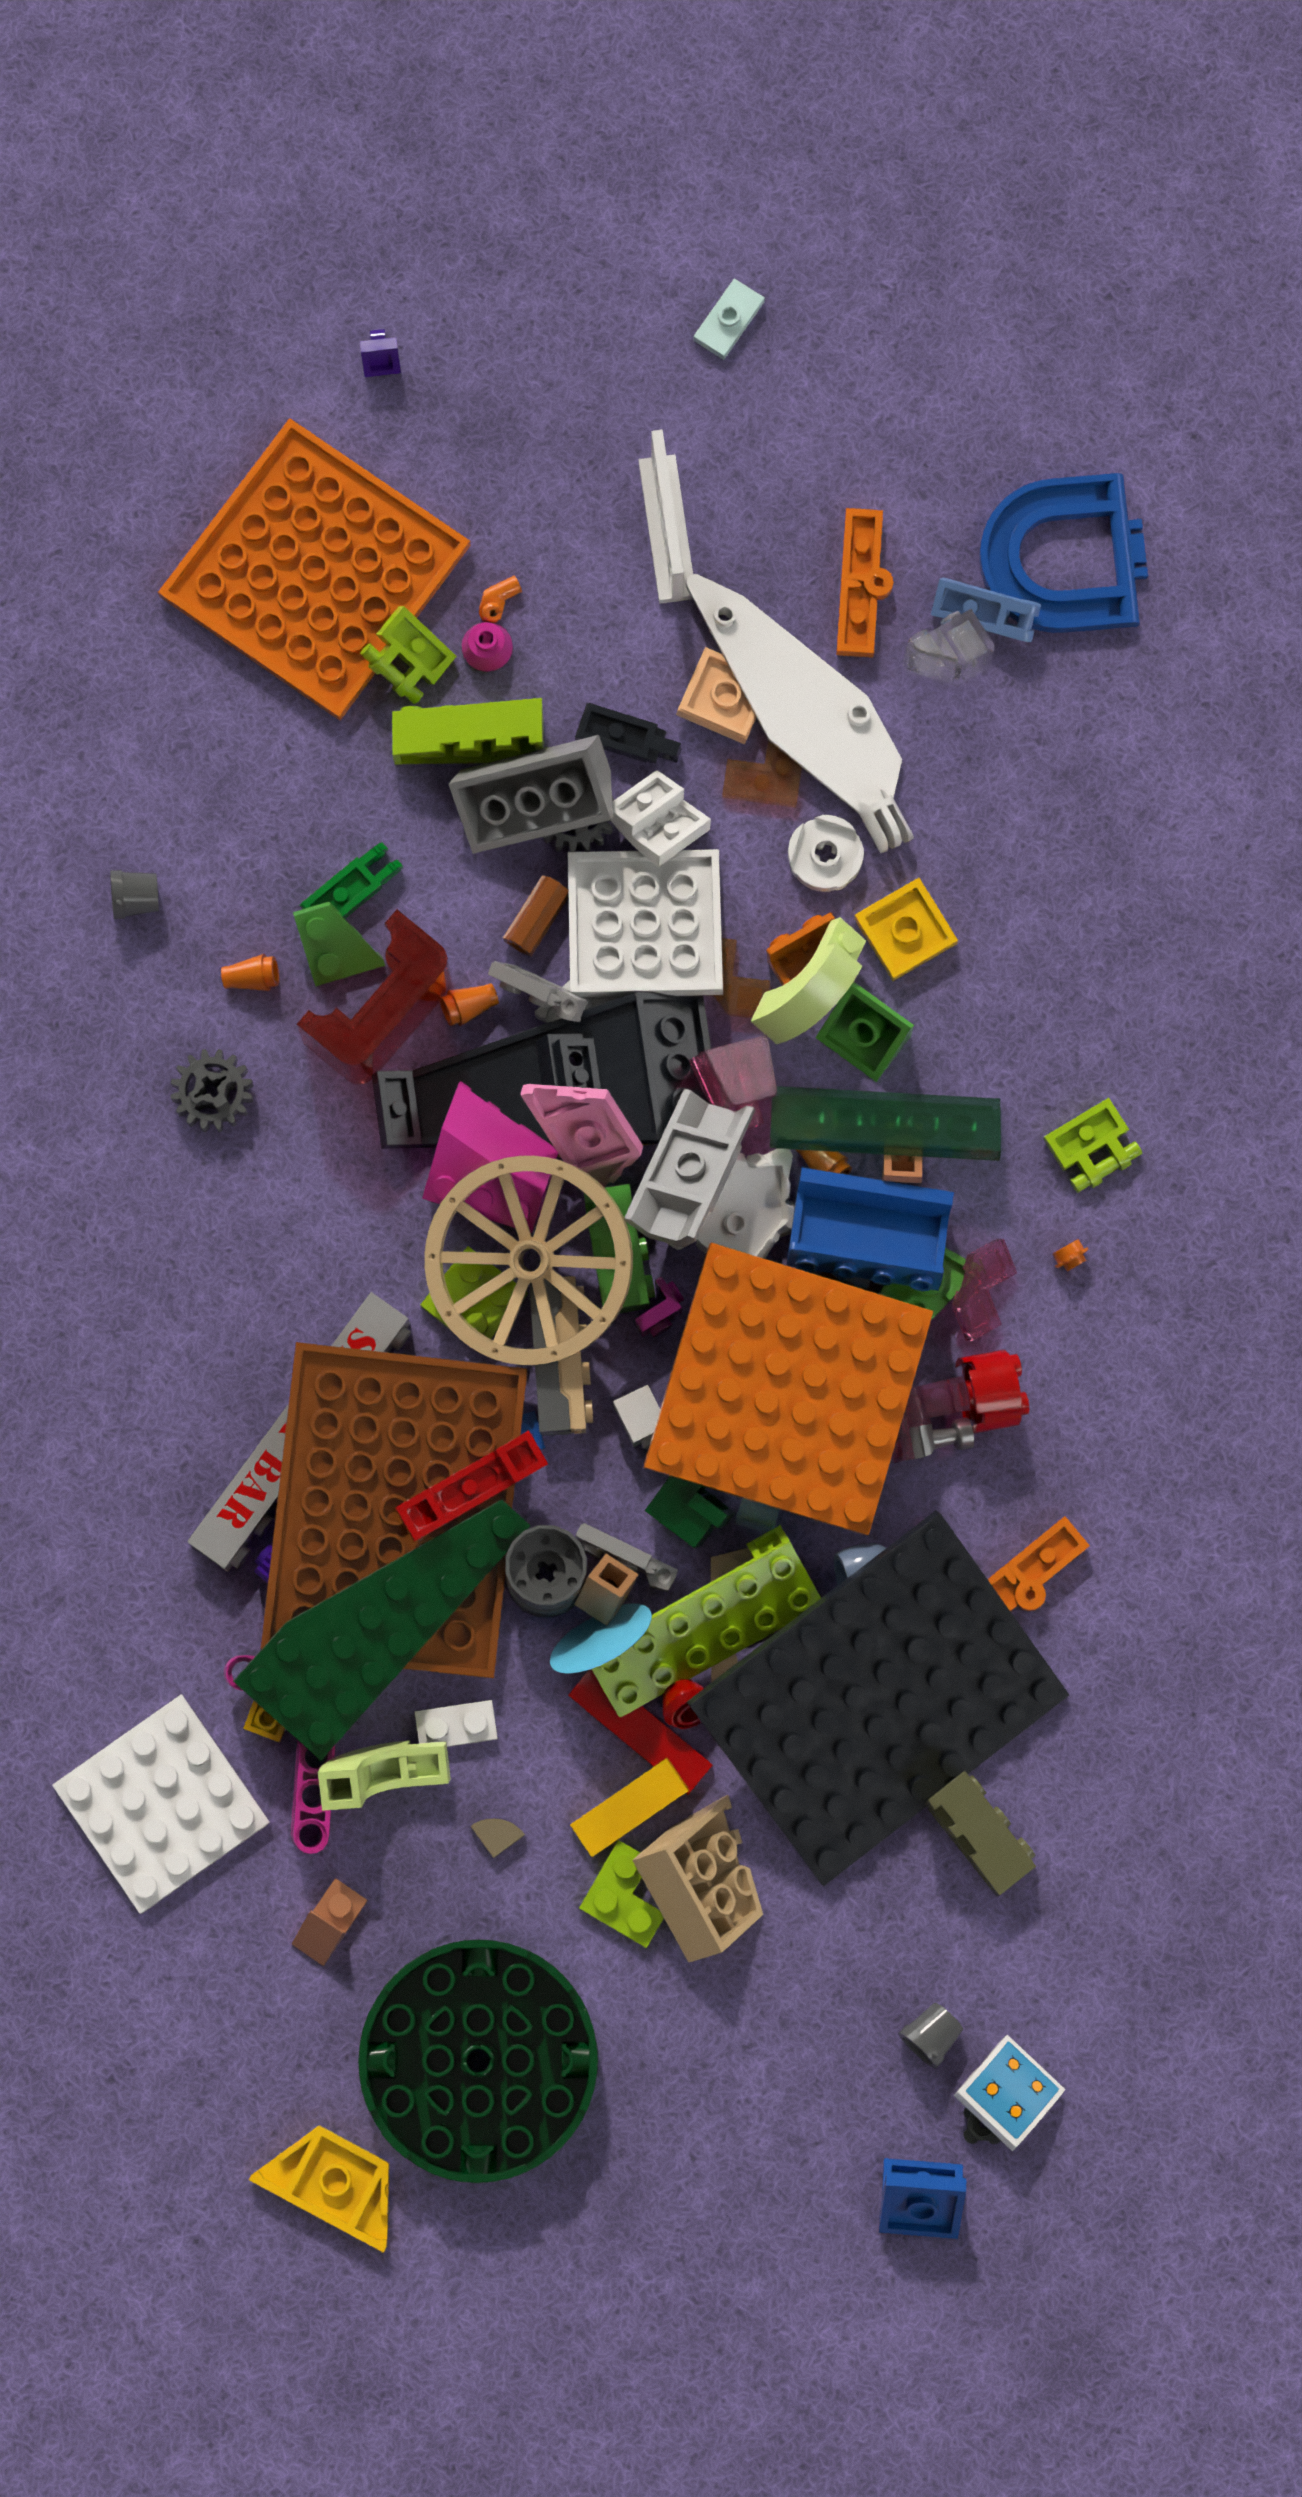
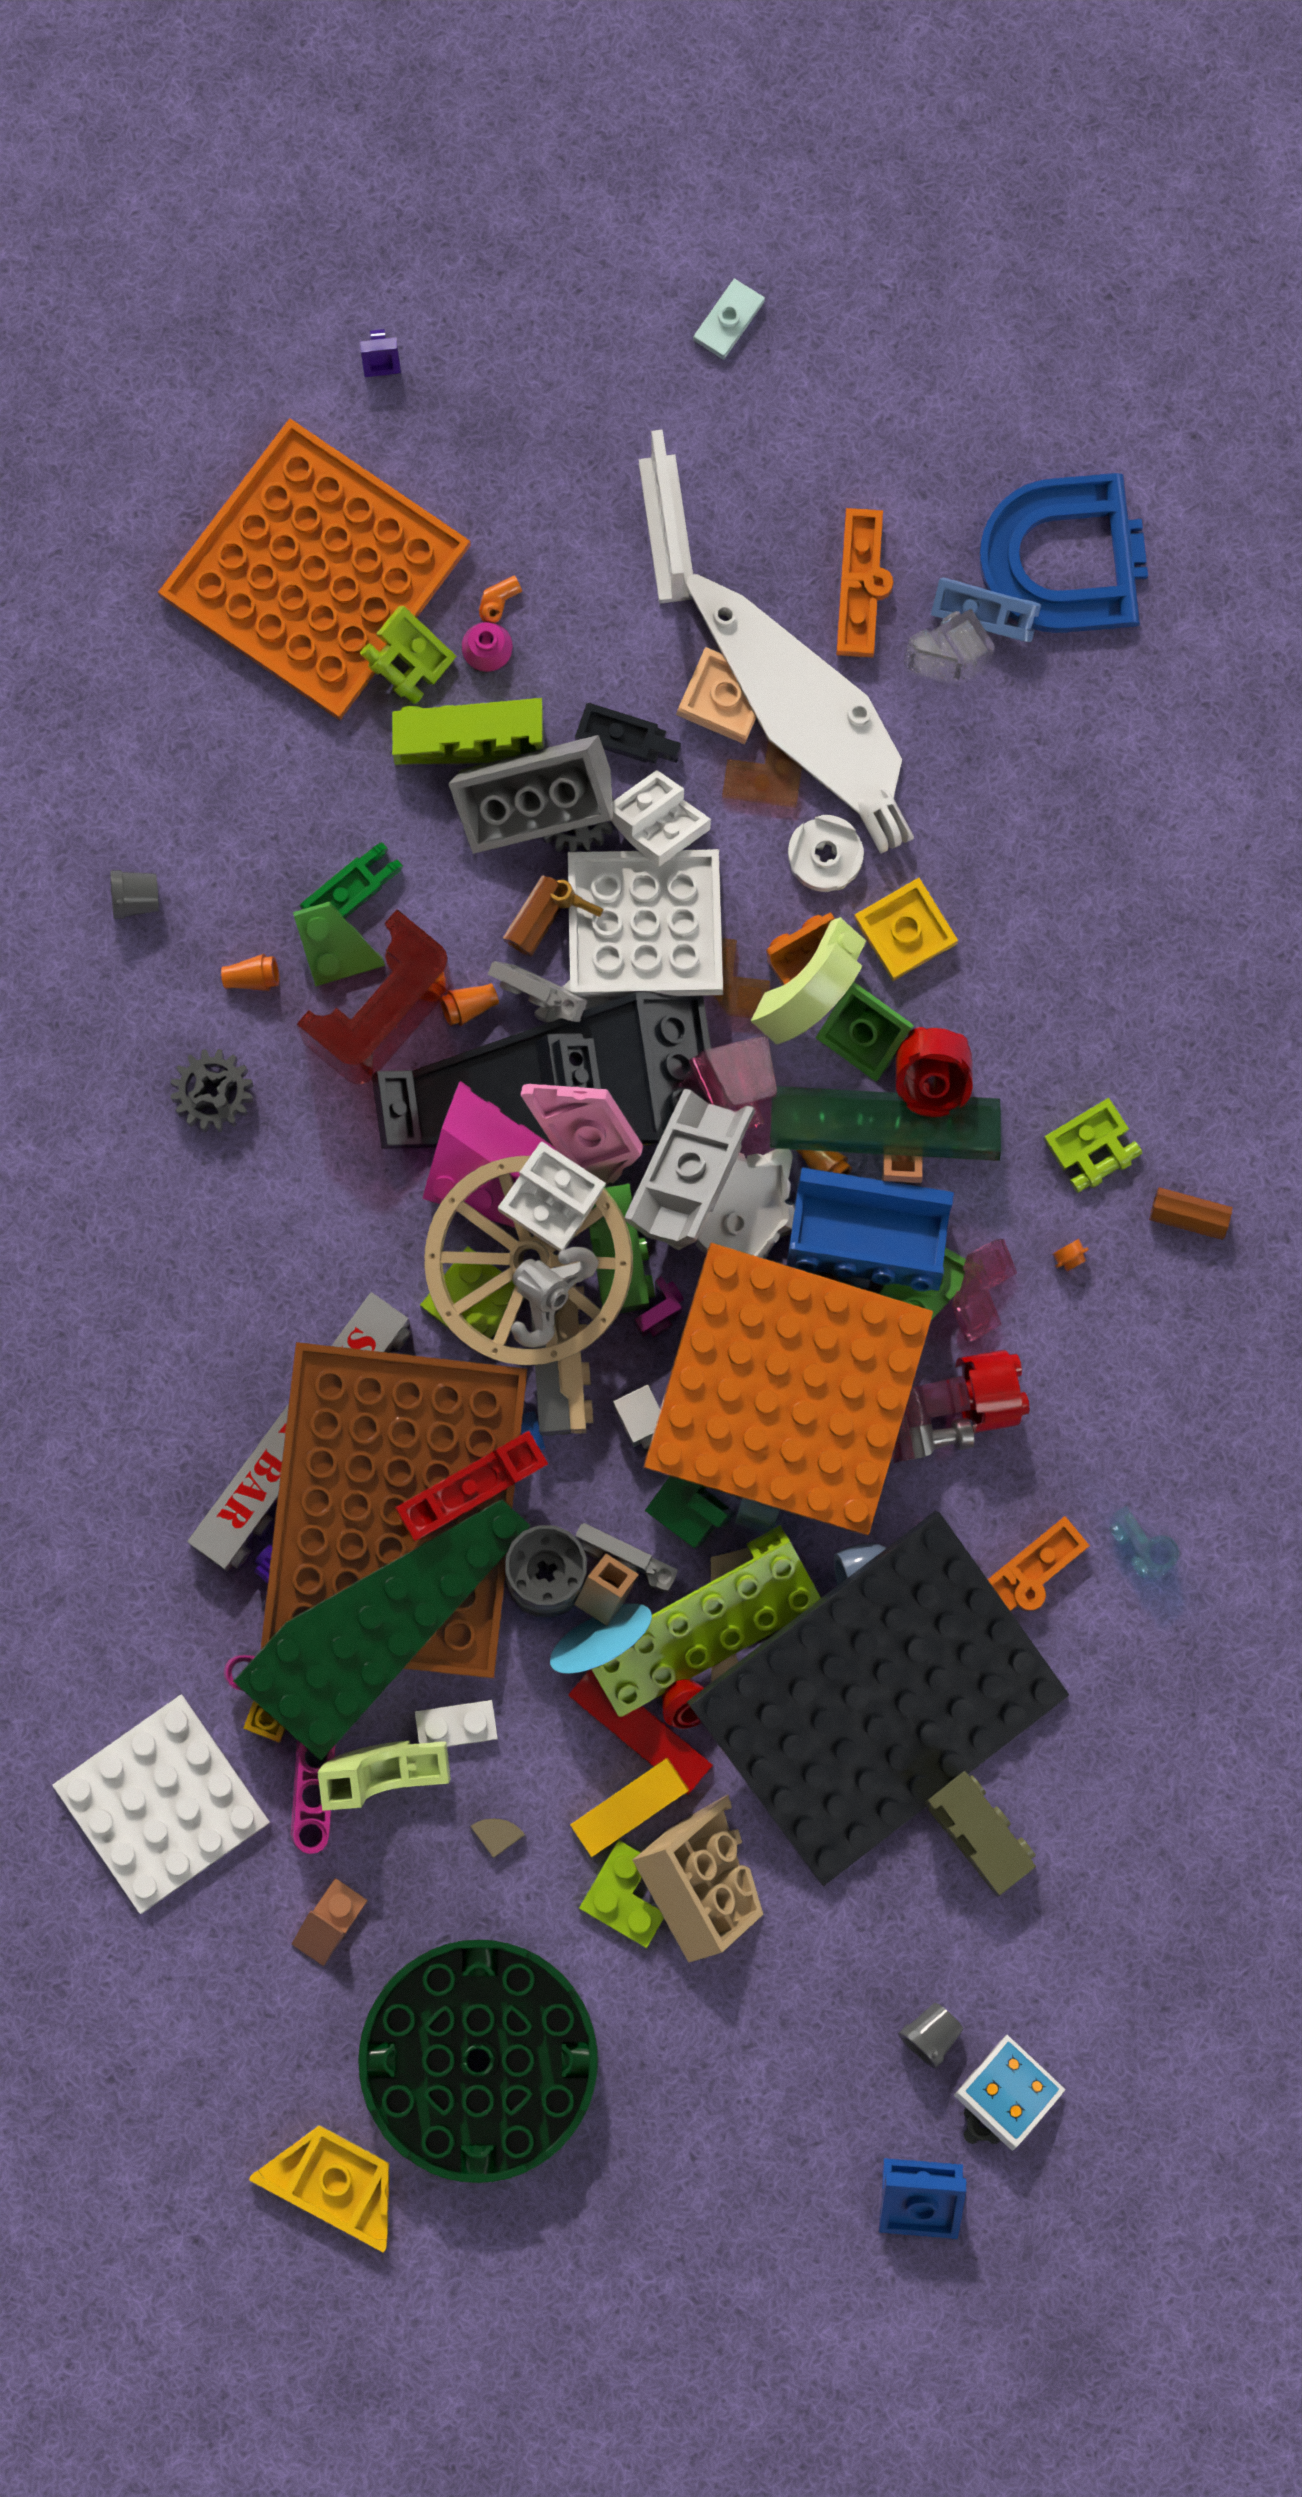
none -> white slope [498,1141,606,1252]
none -> light grey piece [511,1247,598,1347]
none -> pearl gold hand [550,880,604,917]
none -> red brick [896,1027,973,1117]
none -> clear light blue plate [1109,1505,1179,1583]
none -> dark orange axle [1149,1187,1233,1240]

